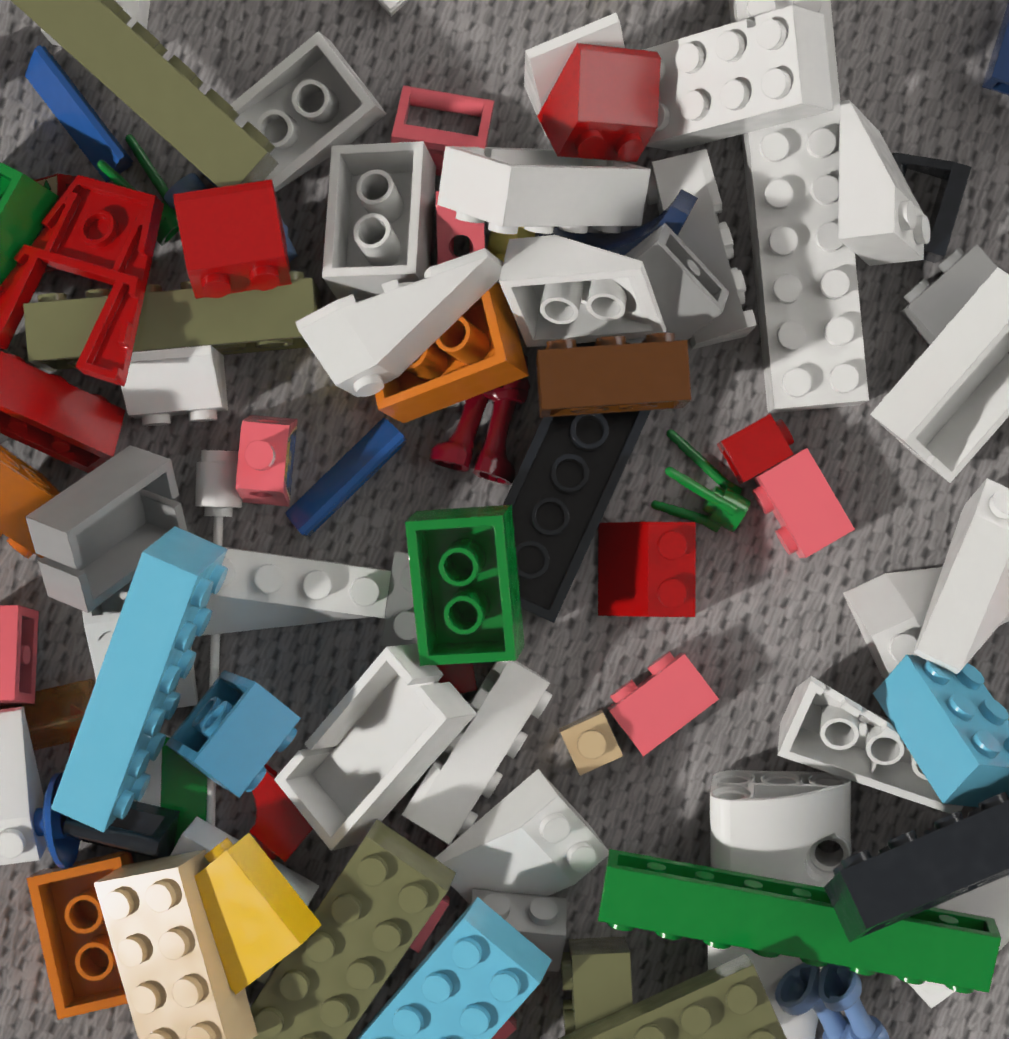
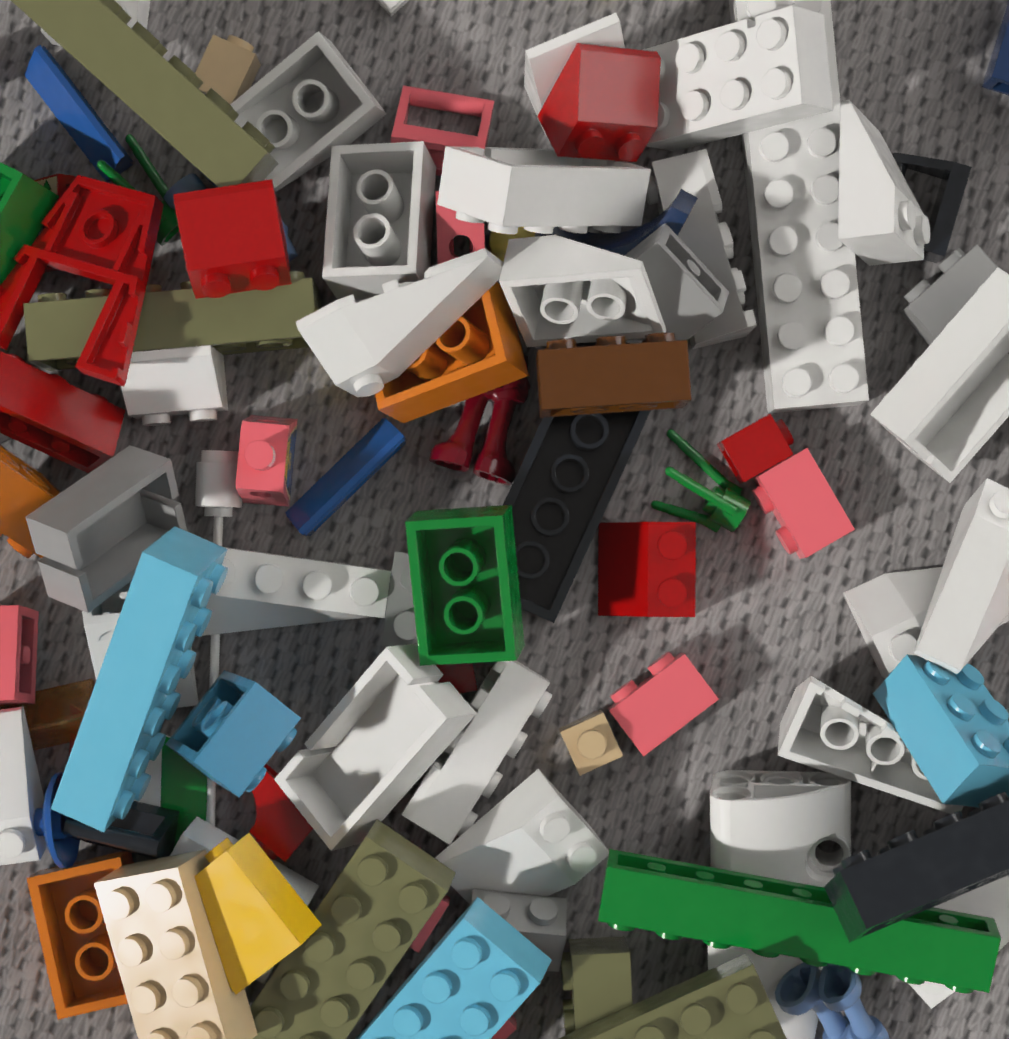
none -> tan brick [195,35,261,104]

